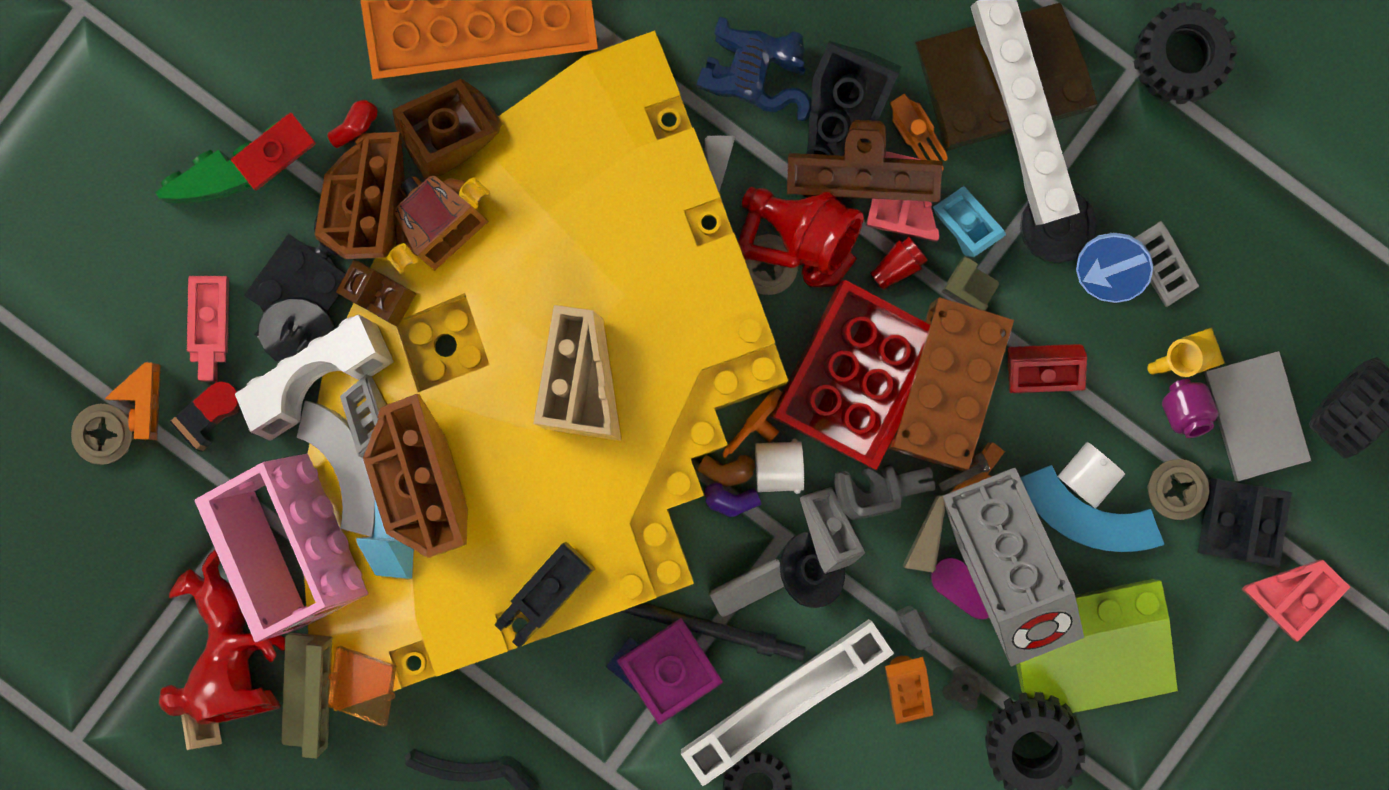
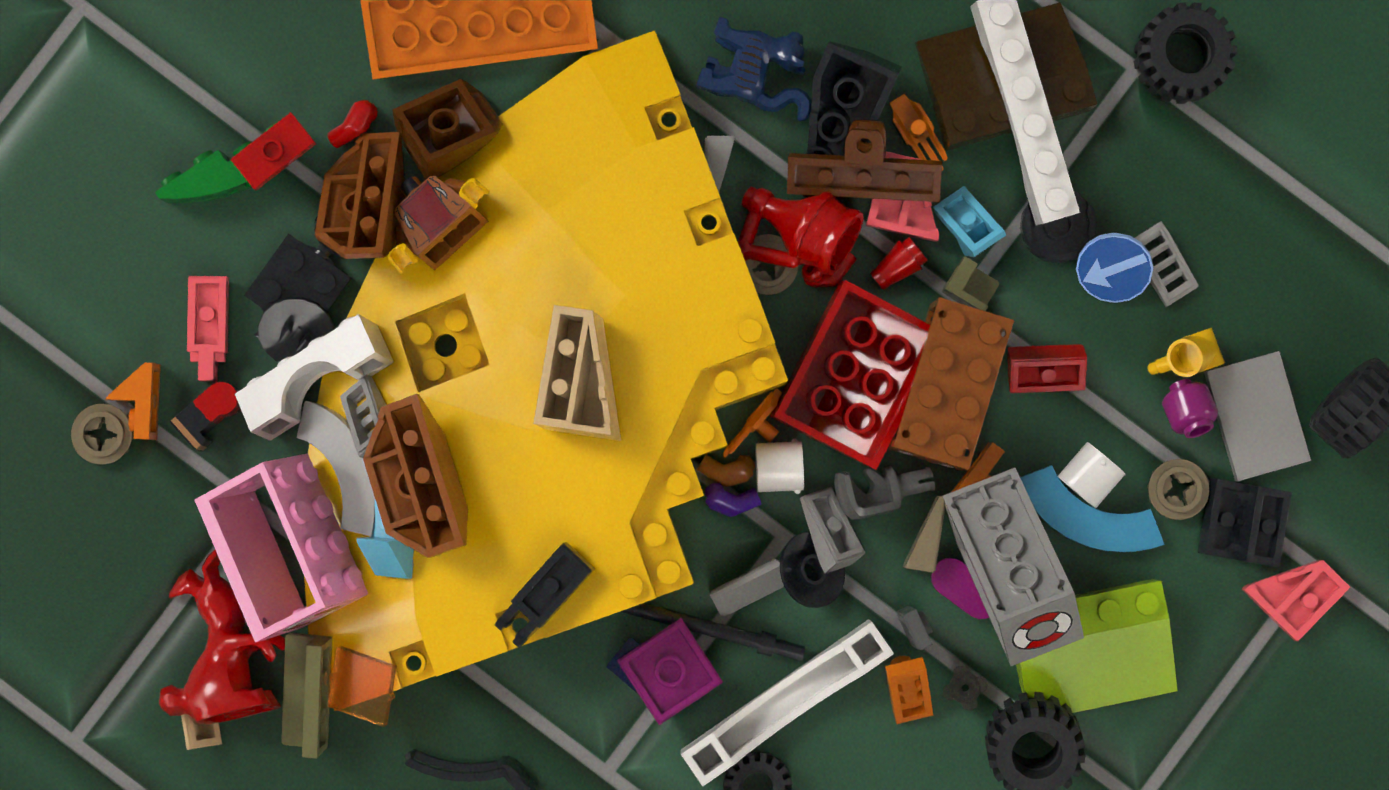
reddish brown slope [336,259,416,327] -> none
clear smoke piece [939,452,990,491] -> none

